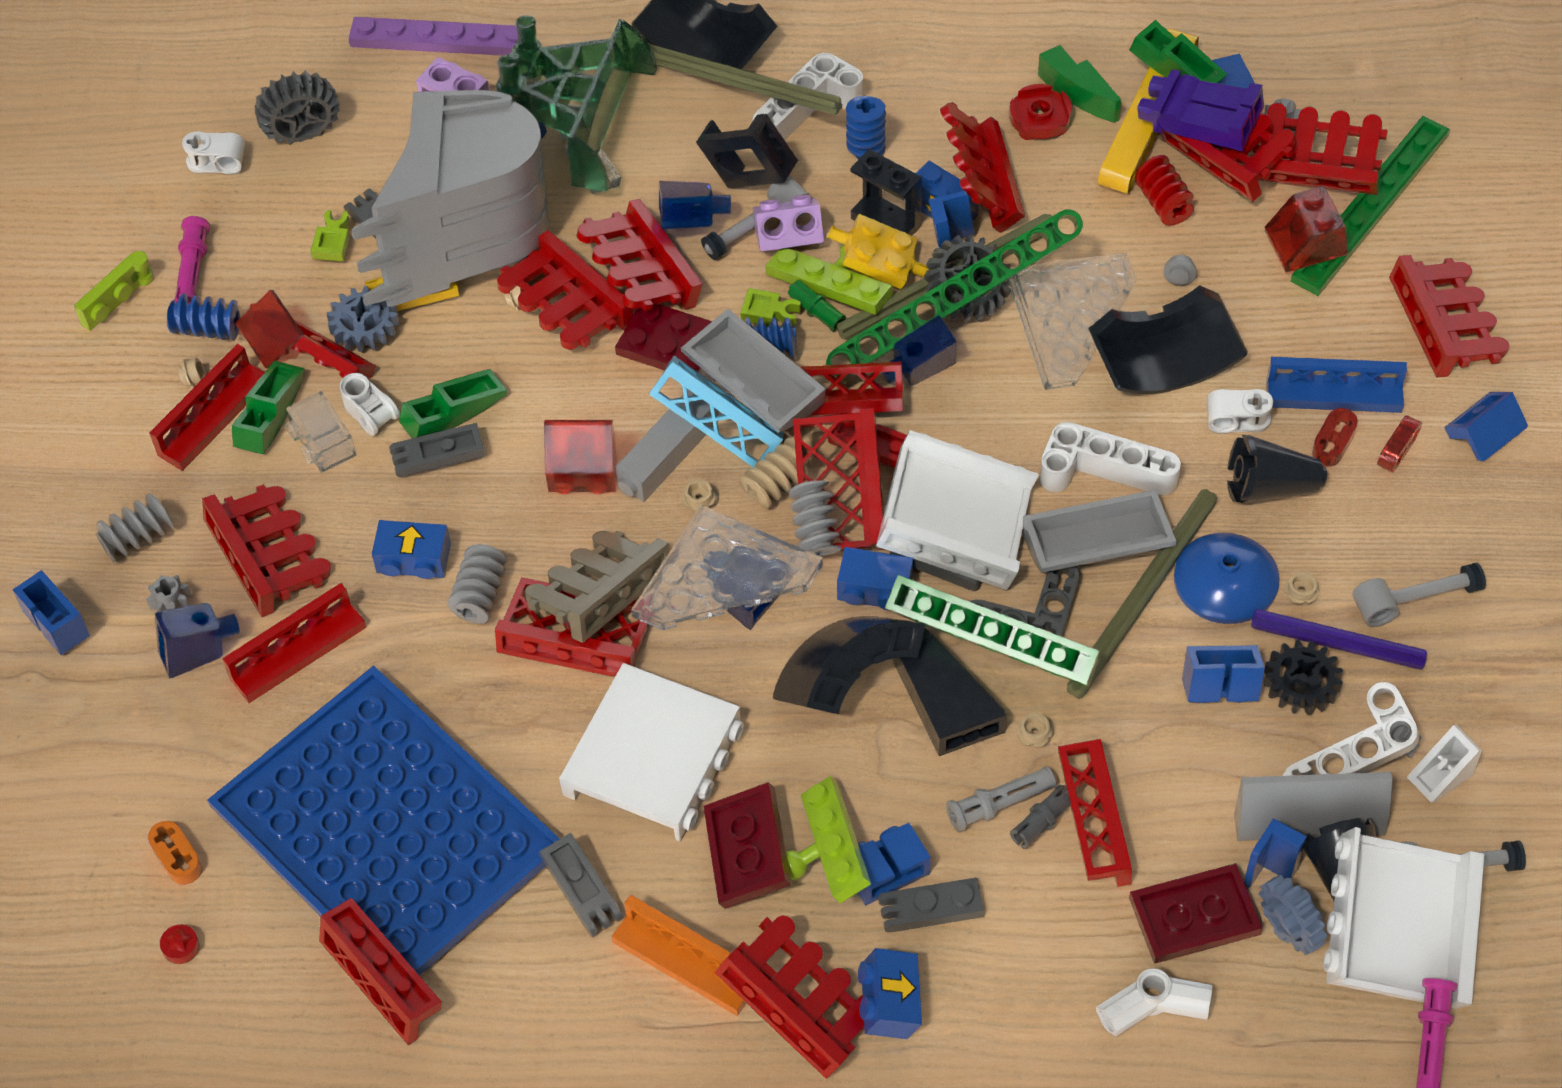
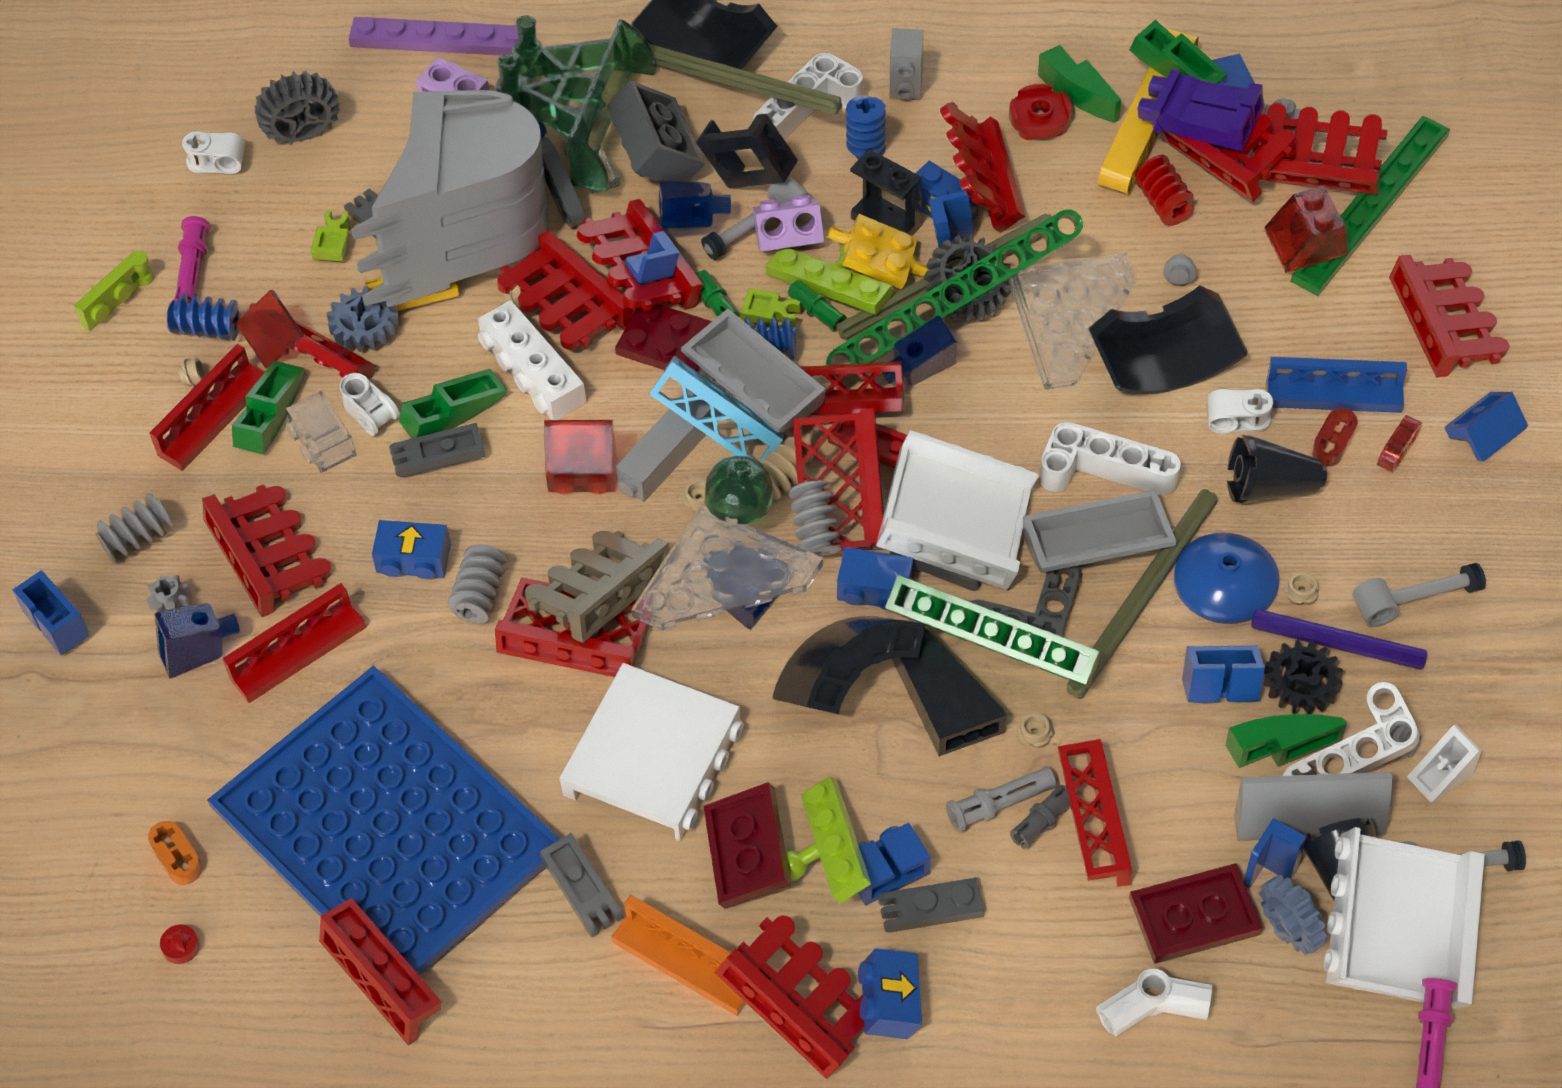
none -> white brick [478,300,587,422]
none -> dark grey beam [541,137,586,228]
none -> dark grey brick [607,80,705,189]
none -> blue panel [625,231,680,284]
none -> green axle [695,270,740,317]
none -> clear green cylinder [704,456,773,524]
none -> light grey brick [890,28,924,100]
none -> green slope [1225,714,1347,768]

